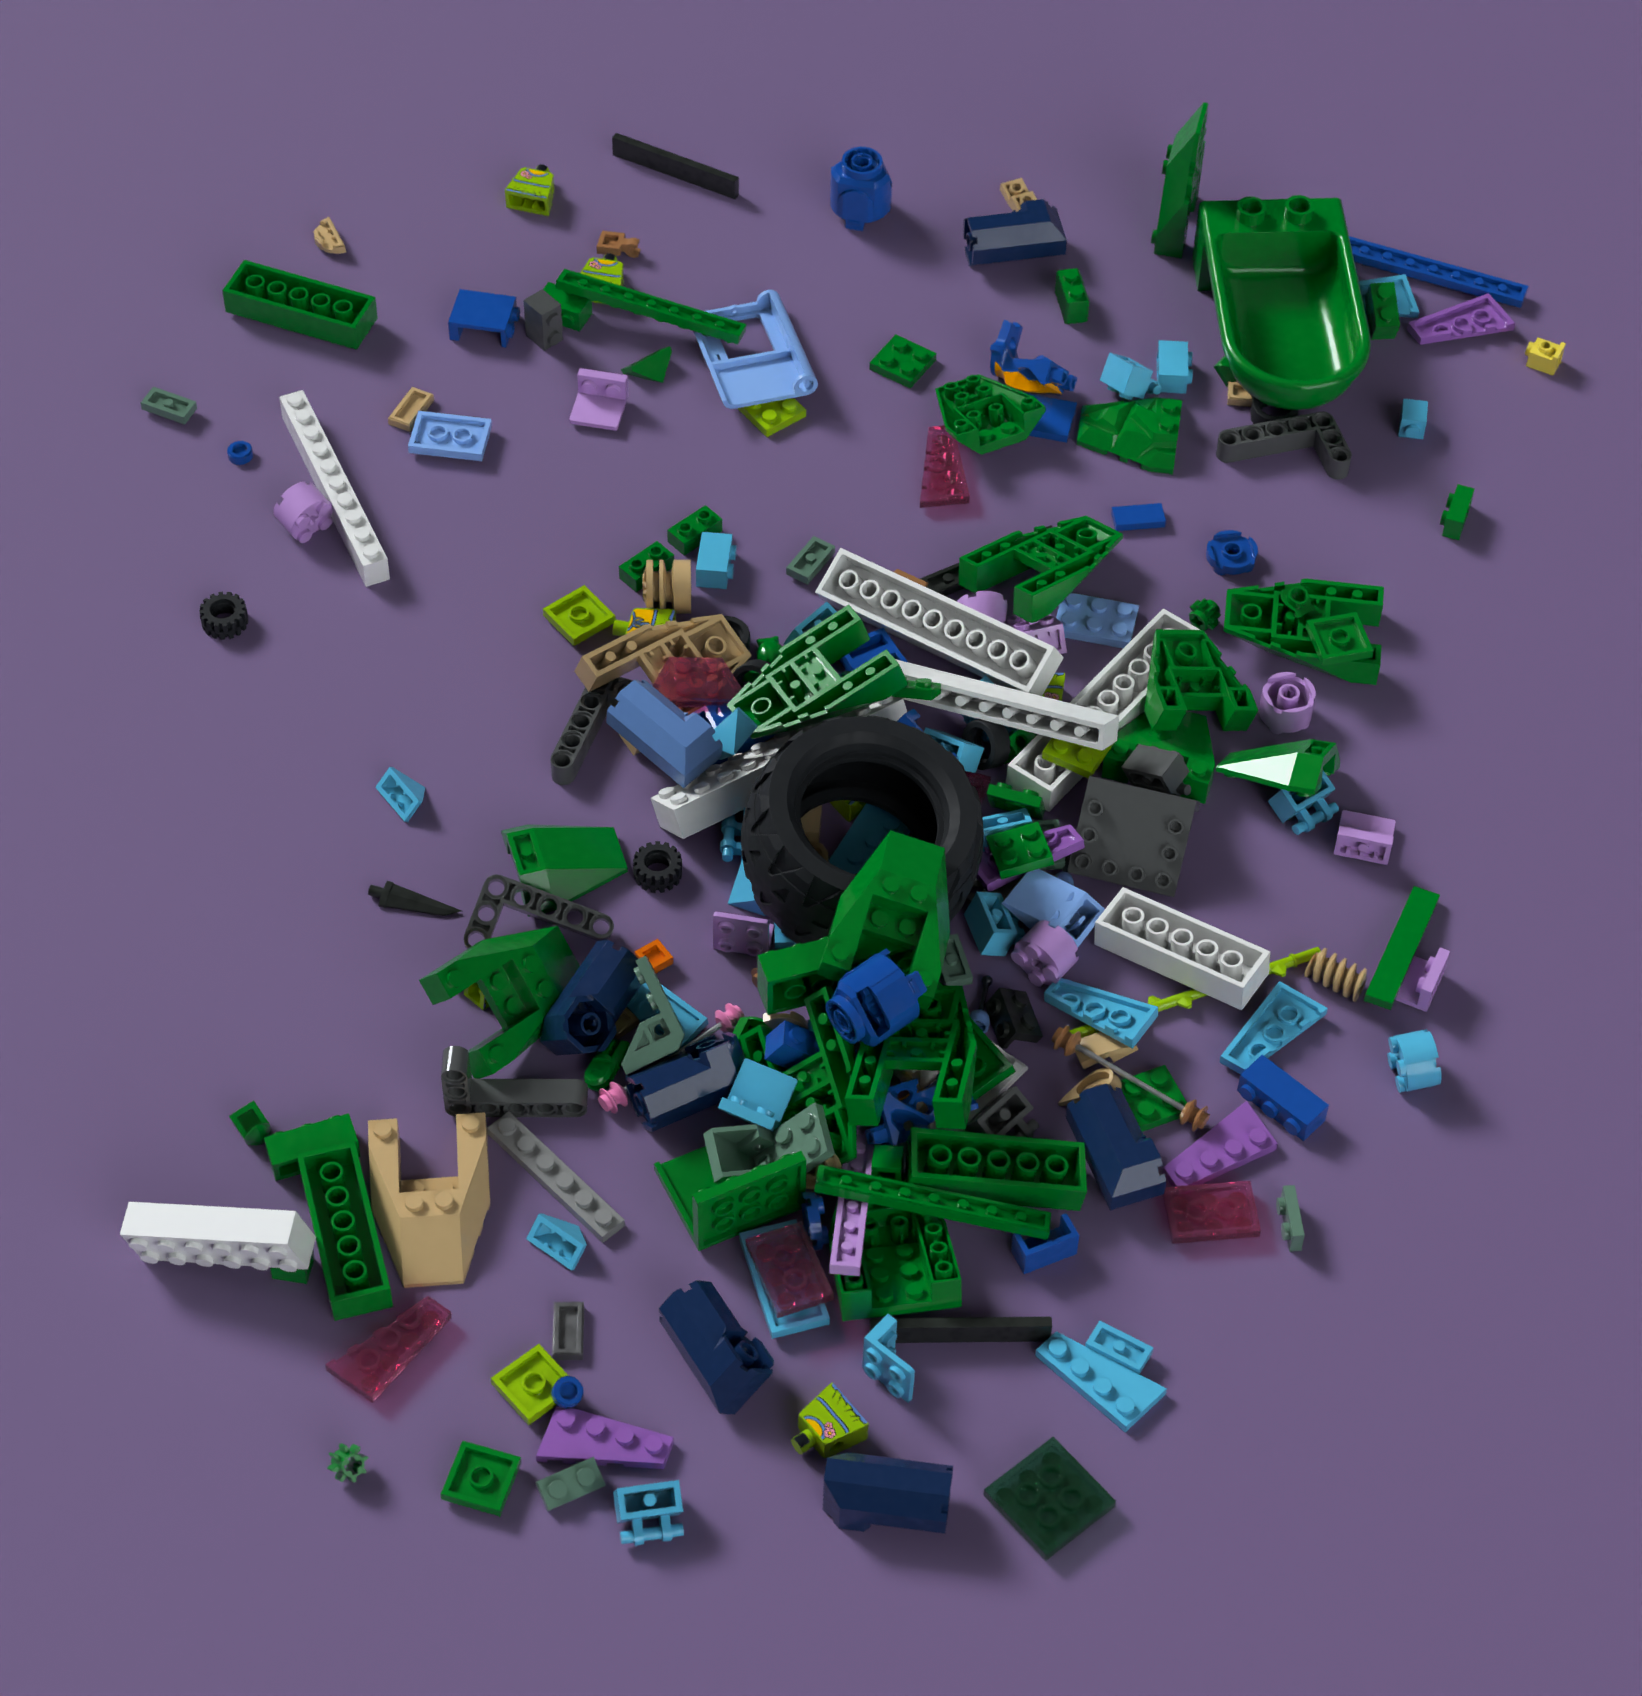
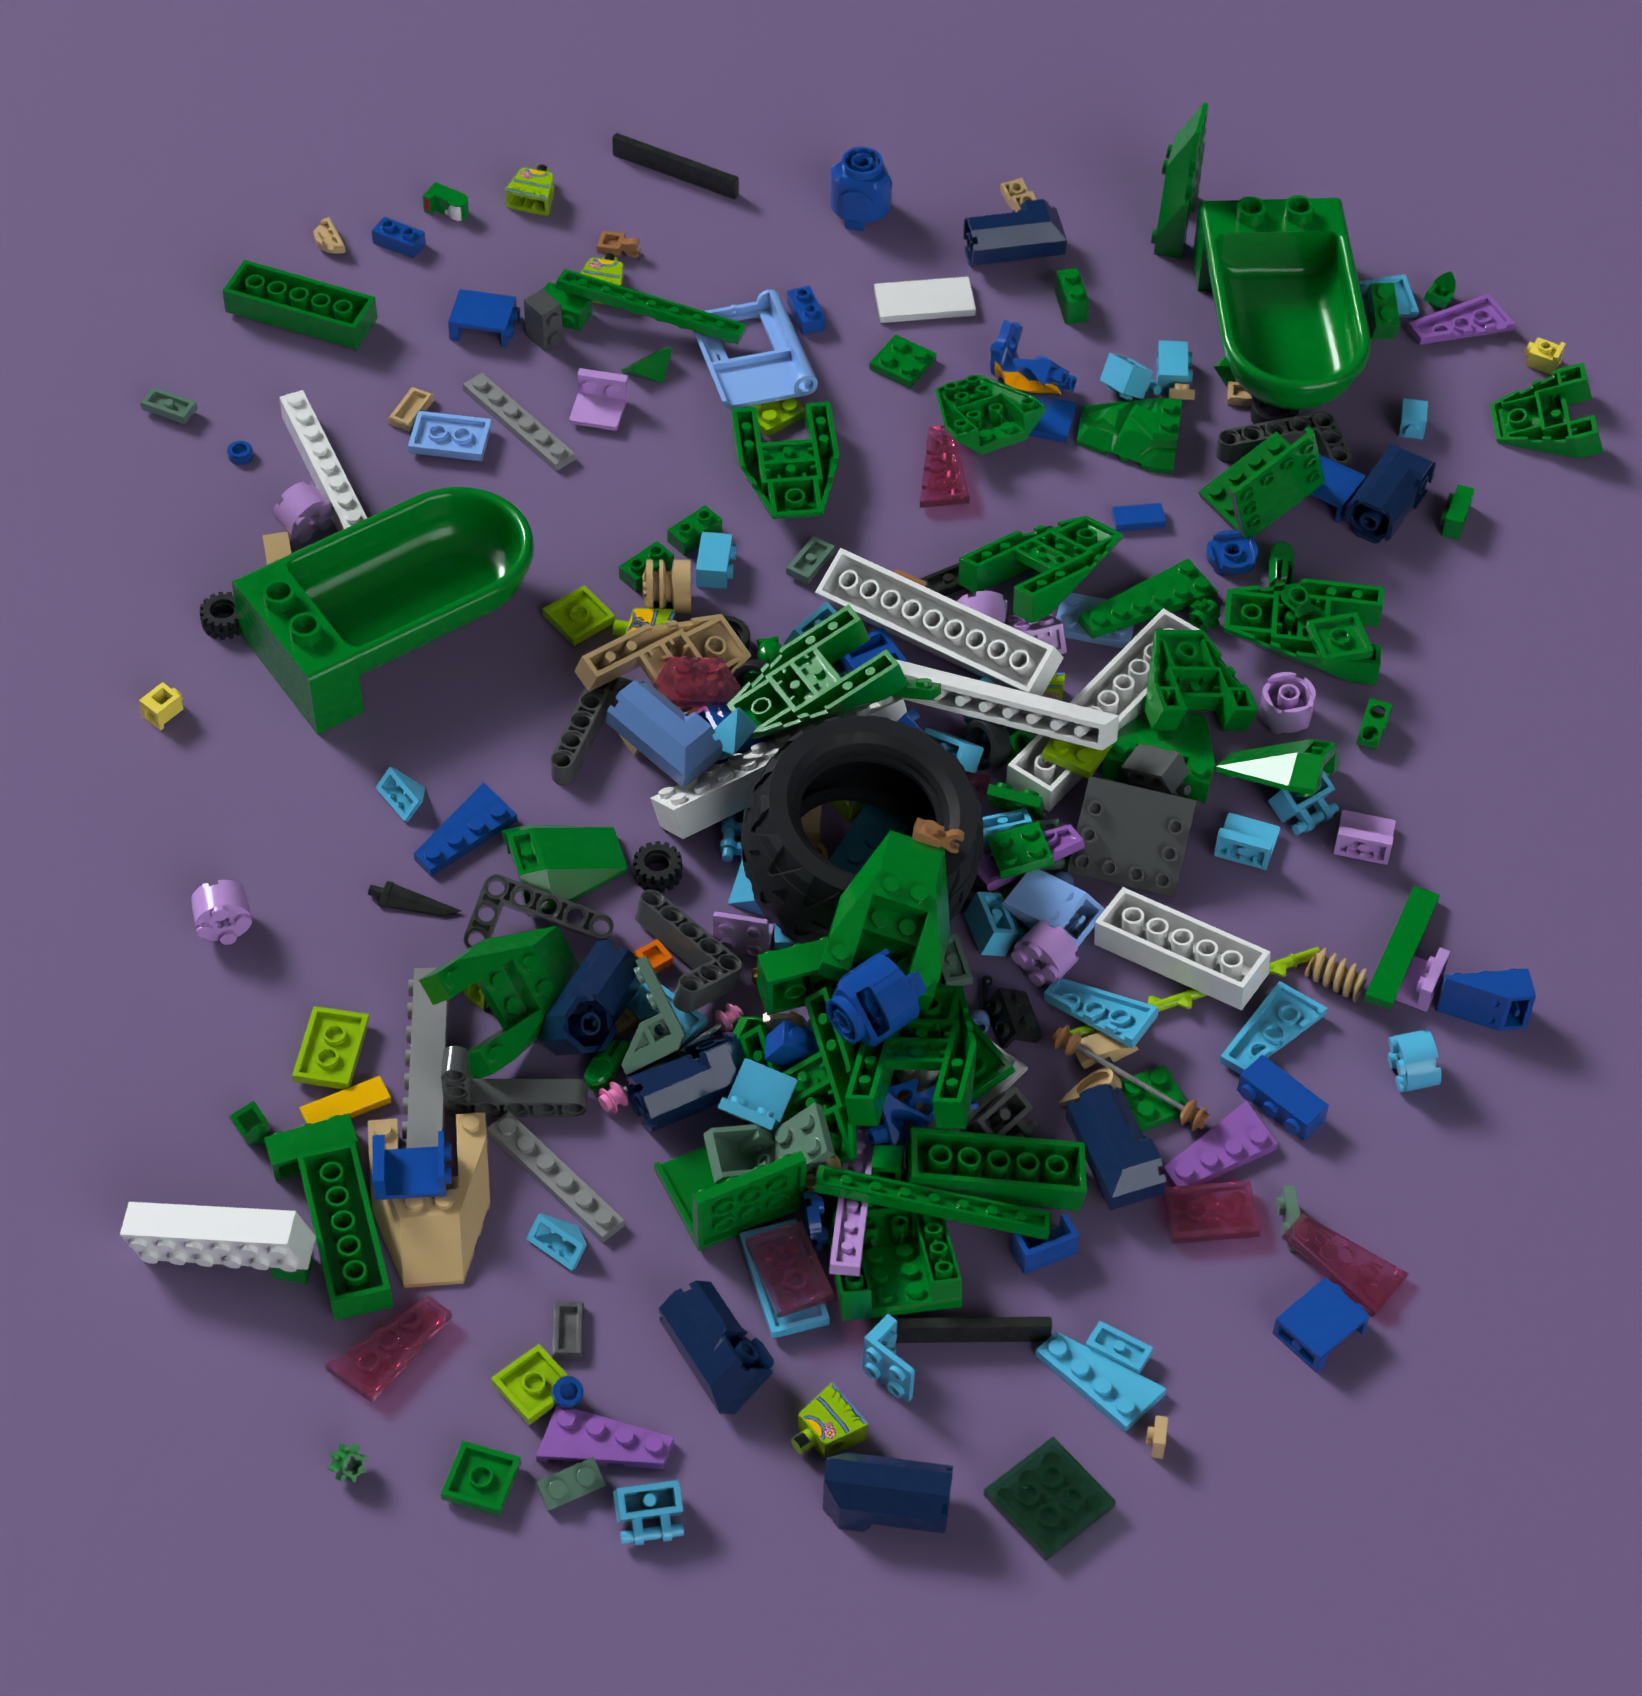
blue plate [1349,236,1528,308] -> none
none -> light yellow brick [139,682,183,731]
none -> lavender brick [191,880,252,945]
none -> green piece [232,487,534,735]
none -> tan tile [262,531,292,565]
none -> lime plate [292,1006,370,1090]
none -> yellow tile [299,1076,392,1124]
none -> blue piece [372,217,426,258]
none -> blue panel [372,1131,452,1200]
none -> light grey brick [401,968,449,1149]
none -> blue wing [414,782,518,877]
none -> green leg [423,182,469,221]
none -> light grey plate [463,373,575,471]
none -> dark grey beam [635,890,743,1012]
none -> green wedge [731,402,839,519]
none -> blue piece [787,286,825,335]
none -> white tile [874,276,976,323]
none -> medium nougat plate [912,818,965,853]
none -> green wing [1078,559,1218,639]
none -> tan plate [1146,1415,1168,1459]
none -> tan plate [1168,383,1195,400]
none -> green bracket [1198,426,1325,539]
none -> medium azure bracket [1214,813,1280,871]
none -> green arm [1268,542,1295,587]
none -> blue panel [1272,1277,1370,1373]
none -> clear pink wing [1282,1213,1409,1317]
none -> blue panel [1309,454,1366,523]
none -> dark blue brick [1345,444,1436,544]
none -> green leg [1356,698,1393,751]
none -> green plate [1423,271,1456,310]
none -> blue slope [1436,968,1536,1031]
none -> green wedge [1490,362,1603,458]

